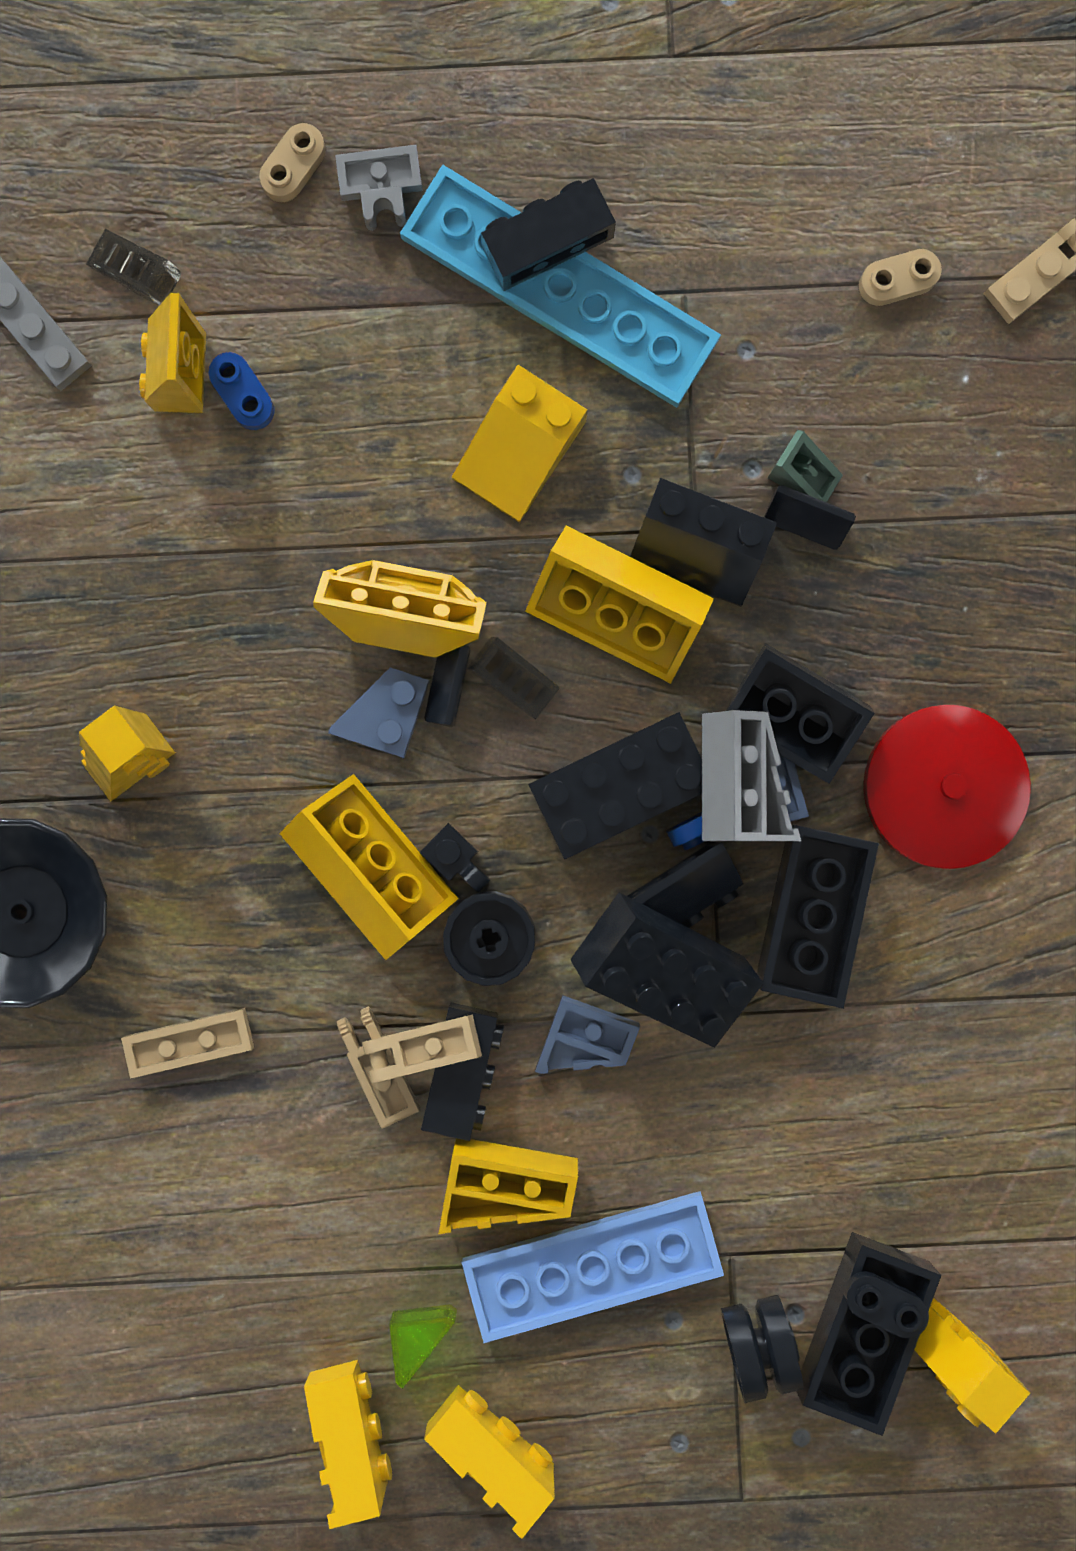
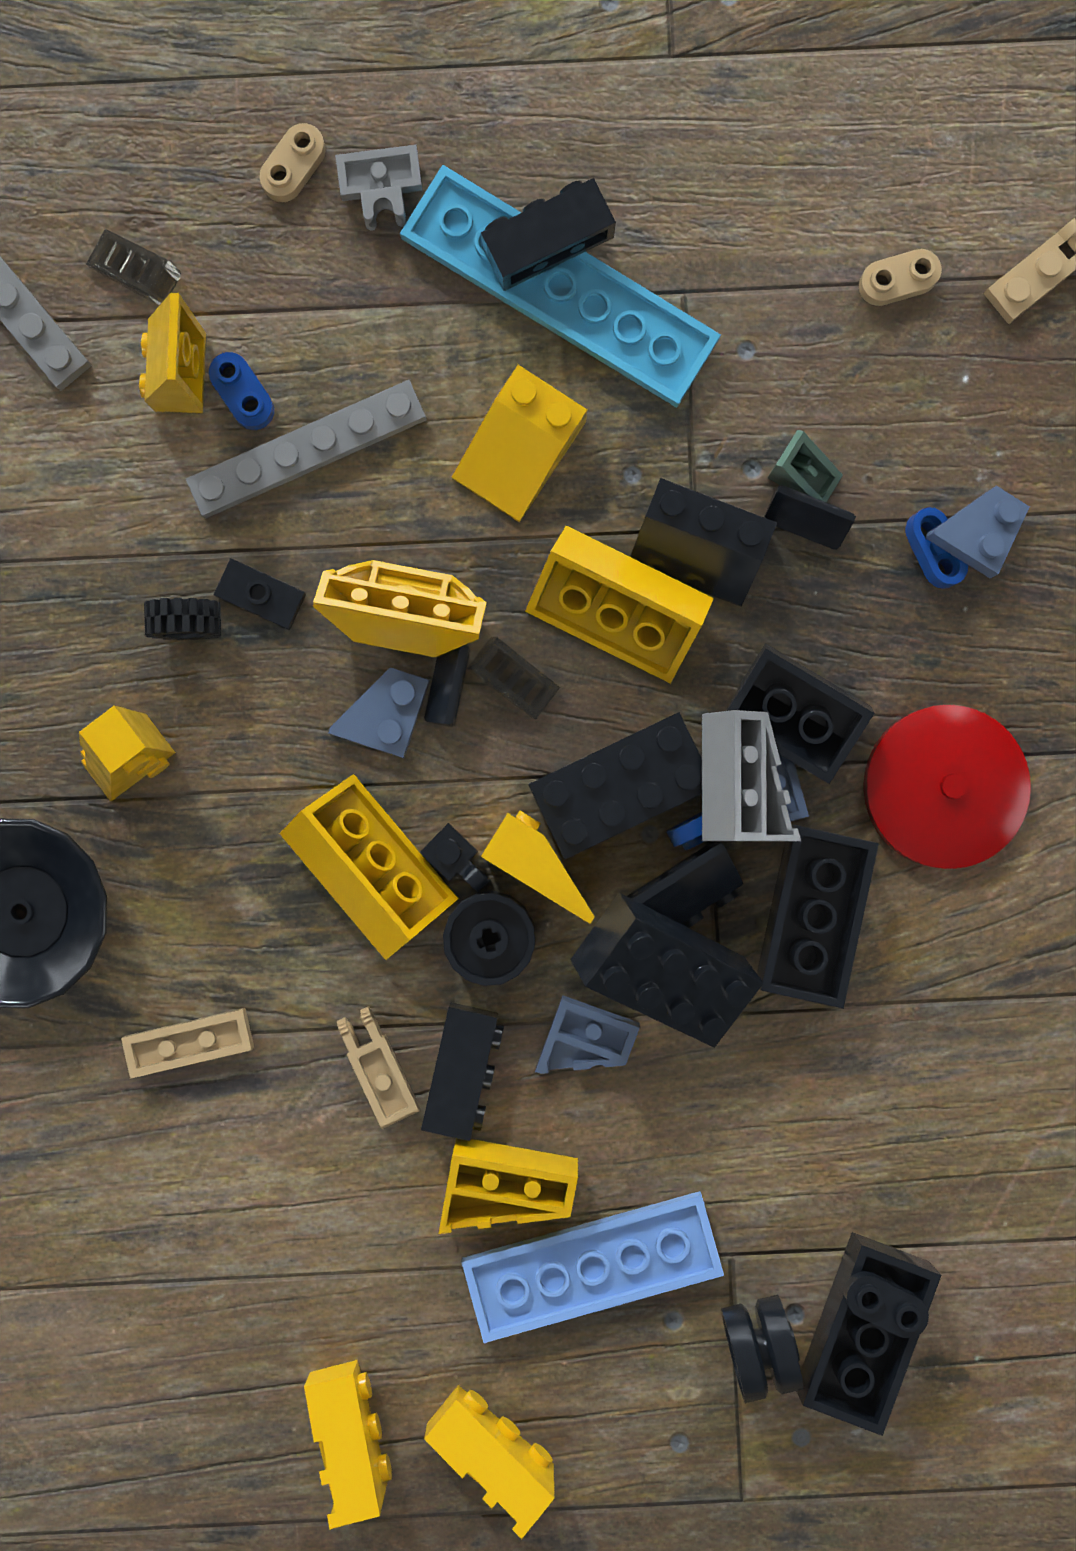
tan plate [362,1015,482,1084] -> none
clear neon green slope [389,1304,457,1389] -> none
yellow wedge [914,1298,1030,1434] -> none
none -> black tyre [144,598,221,640]
none -> light grey plate [186,380,427,519]
none -> black plate [213,558,306,631]
none -> yellow slope [481,810,595,924]
none -> blue plate [905,507,968,589]
none -> sand blue wing [925,485,1030,578]

